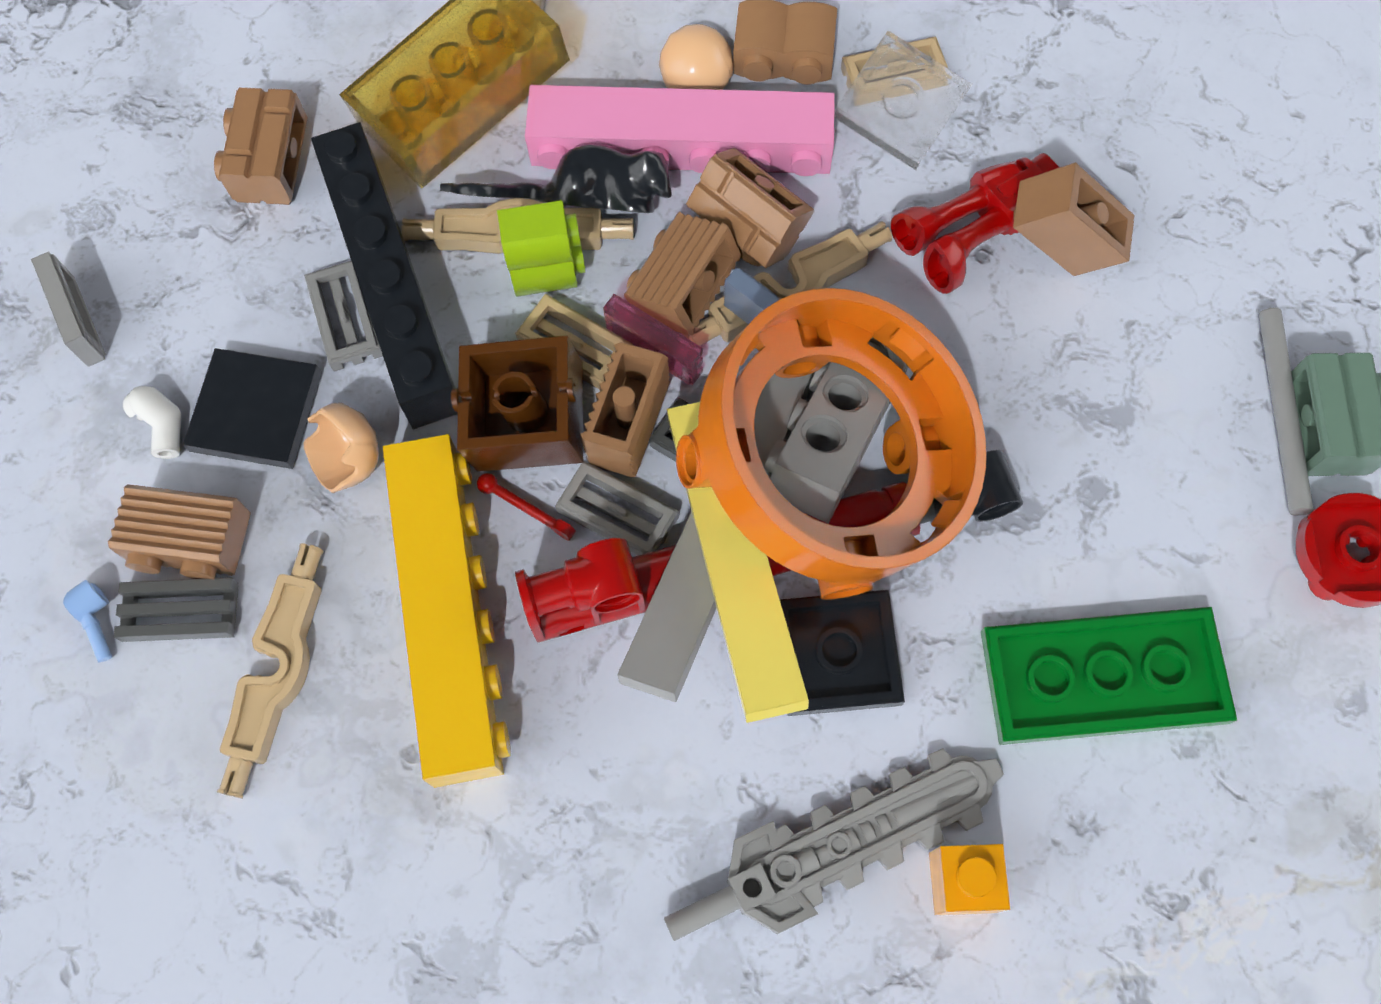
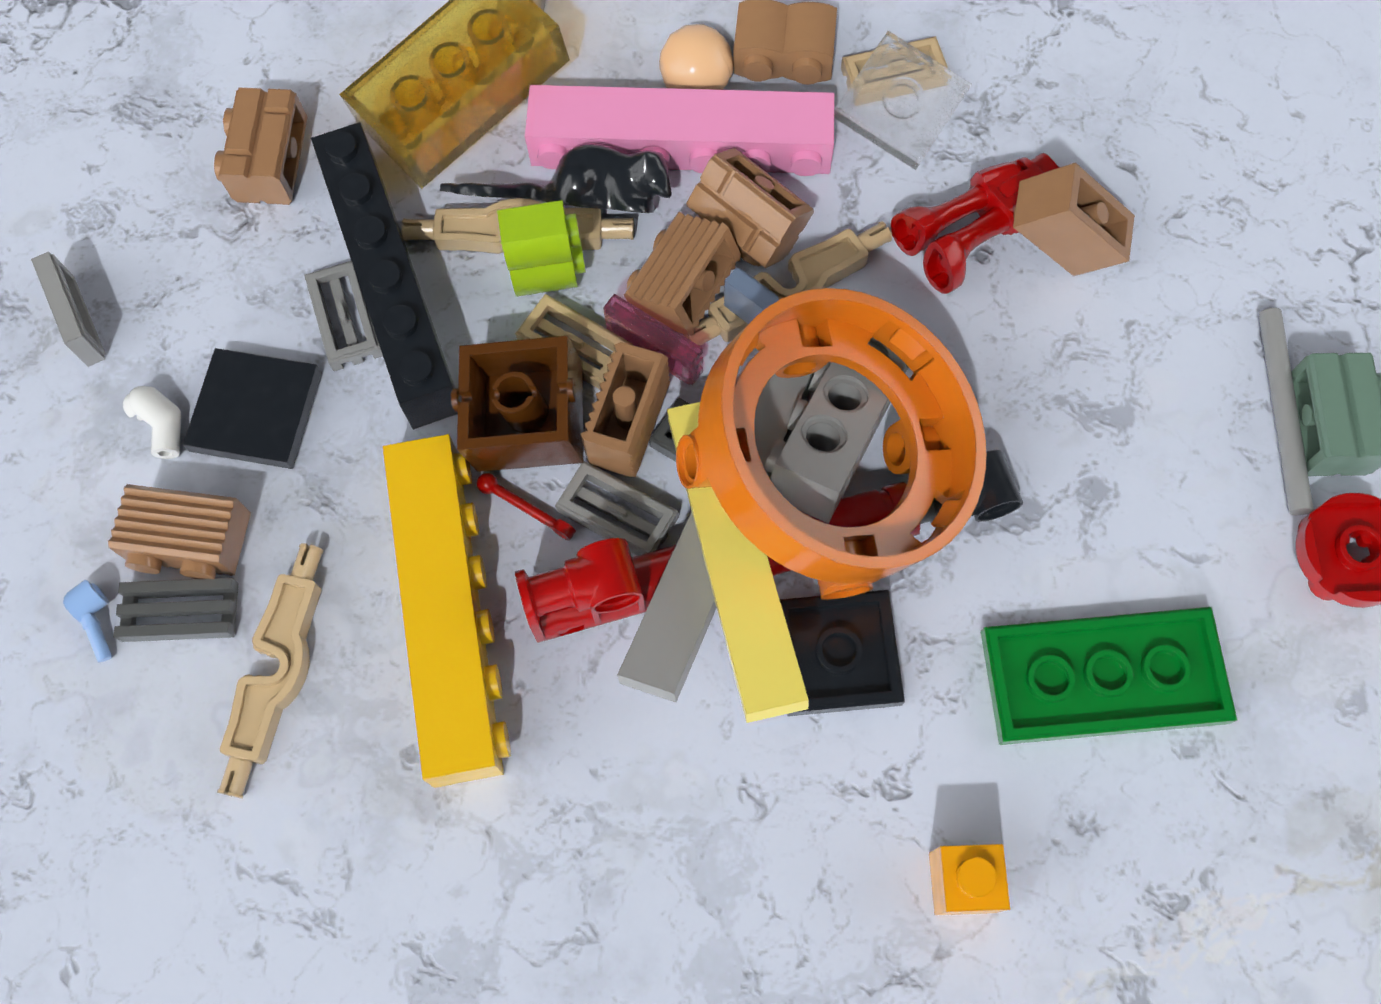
light nougat hair [303,403,379,493] -> none
light grey bar [664,748,1004,941] -> none

